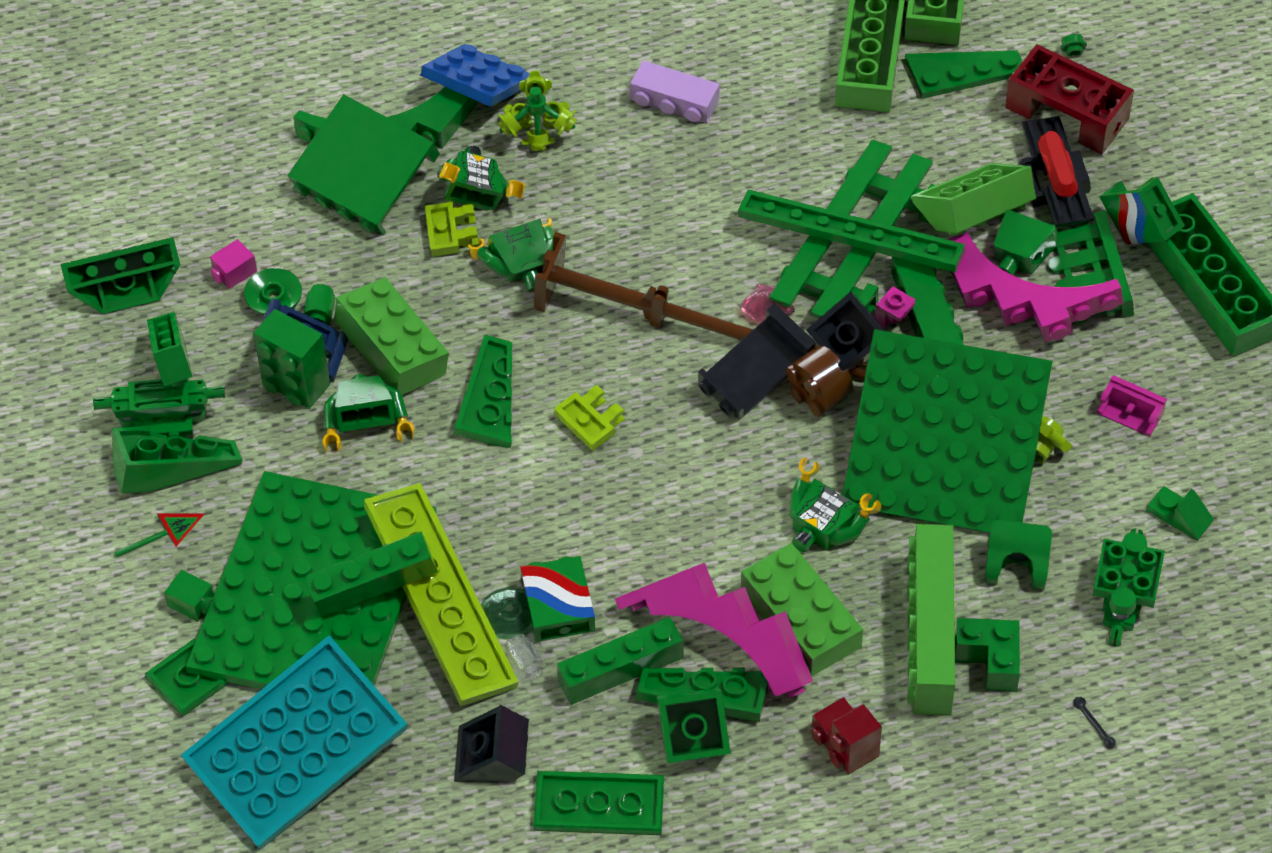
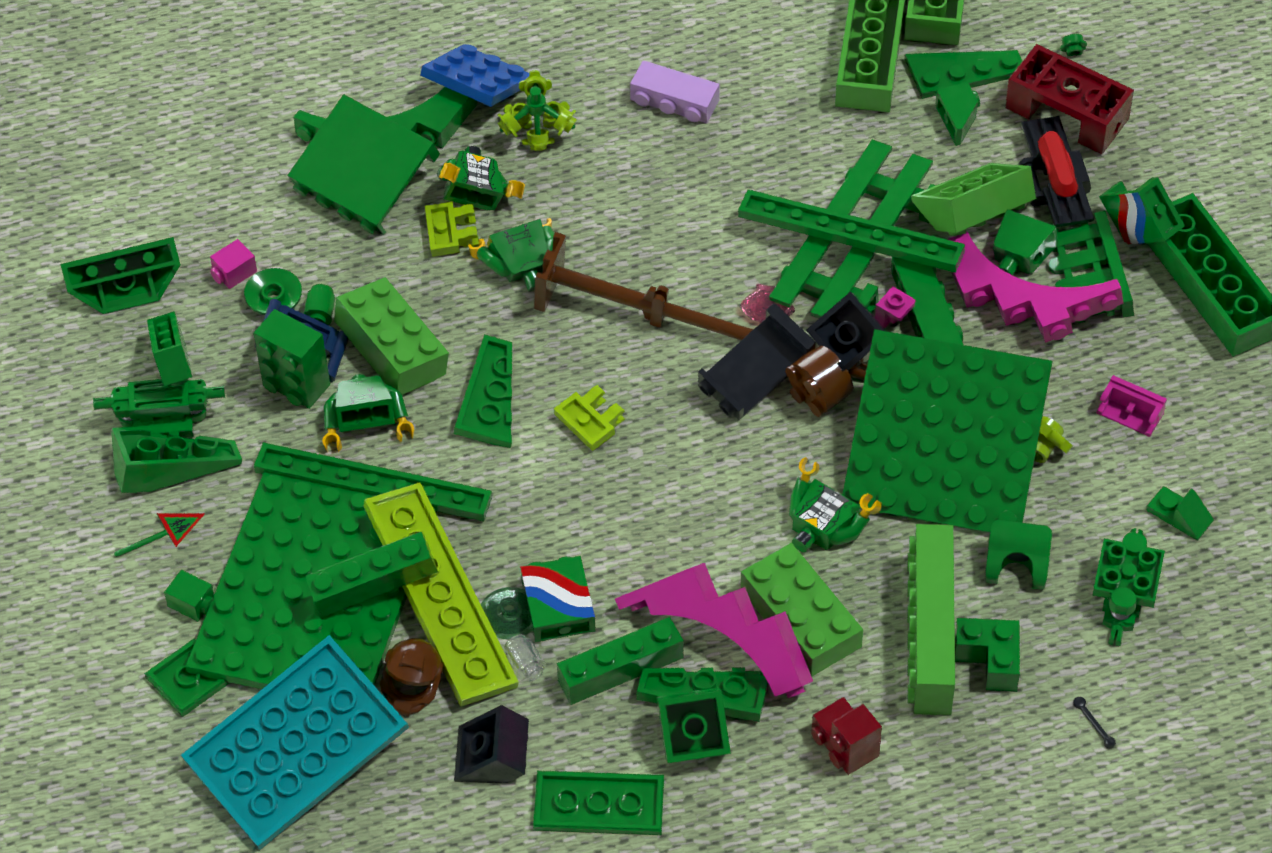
none -> green plate [254,442,492,522]
none -> reddish brown helmet [380,638,444,717]
none -> green slope [935,81,980,146]

